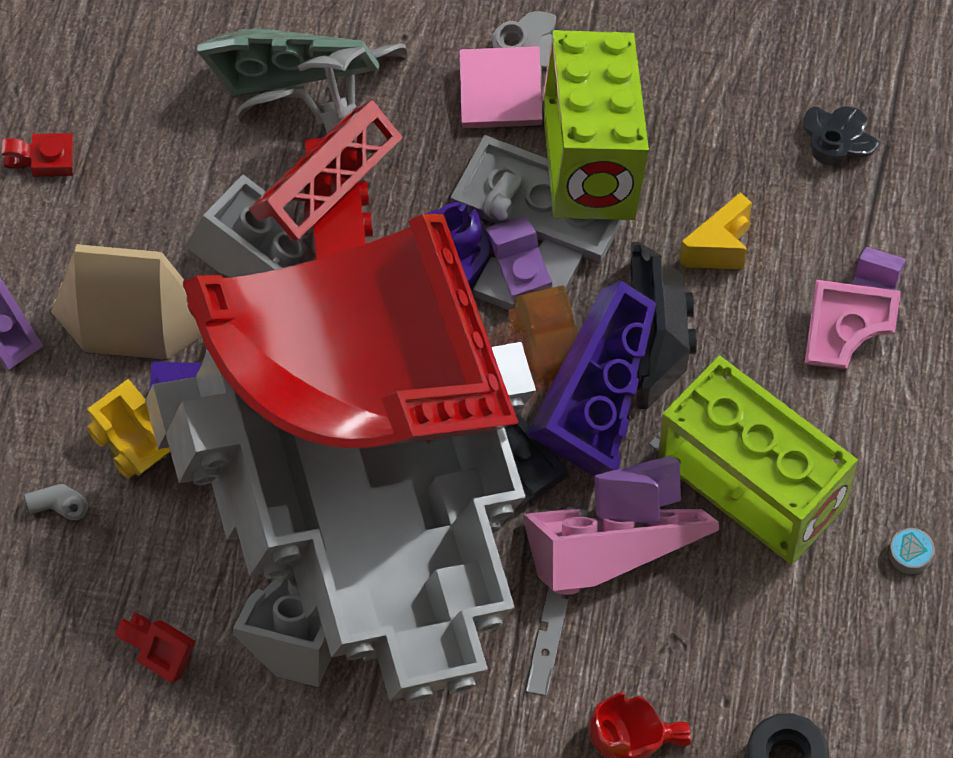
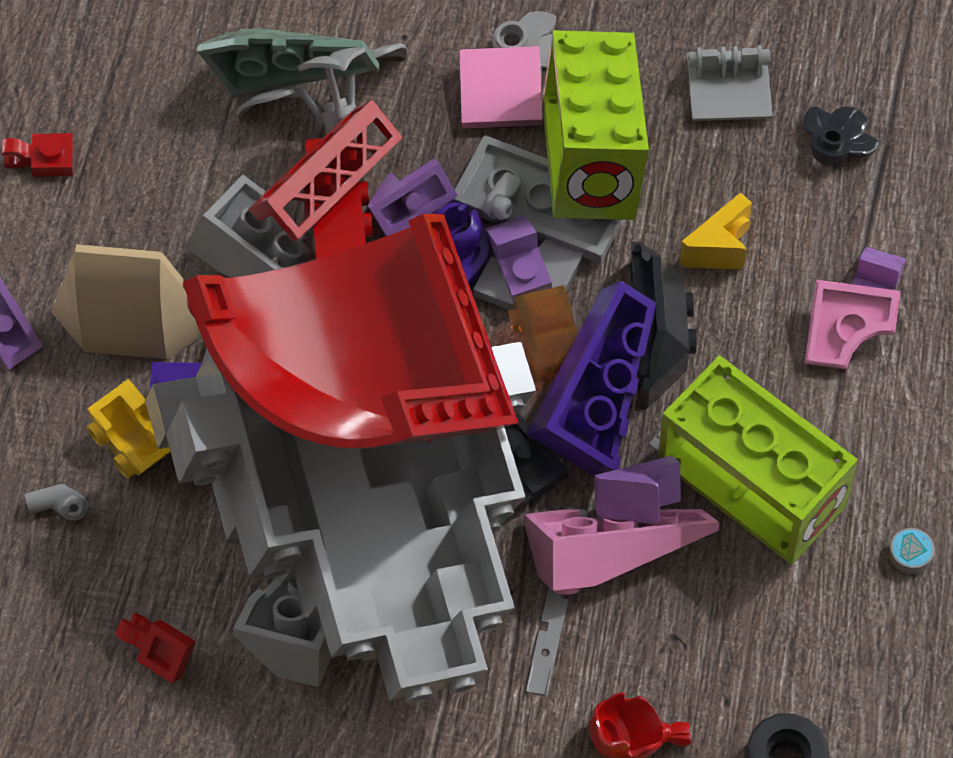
none -> medium lavender slope [367,159,458,236]
none -> light grey hinge [687,45,773,121]

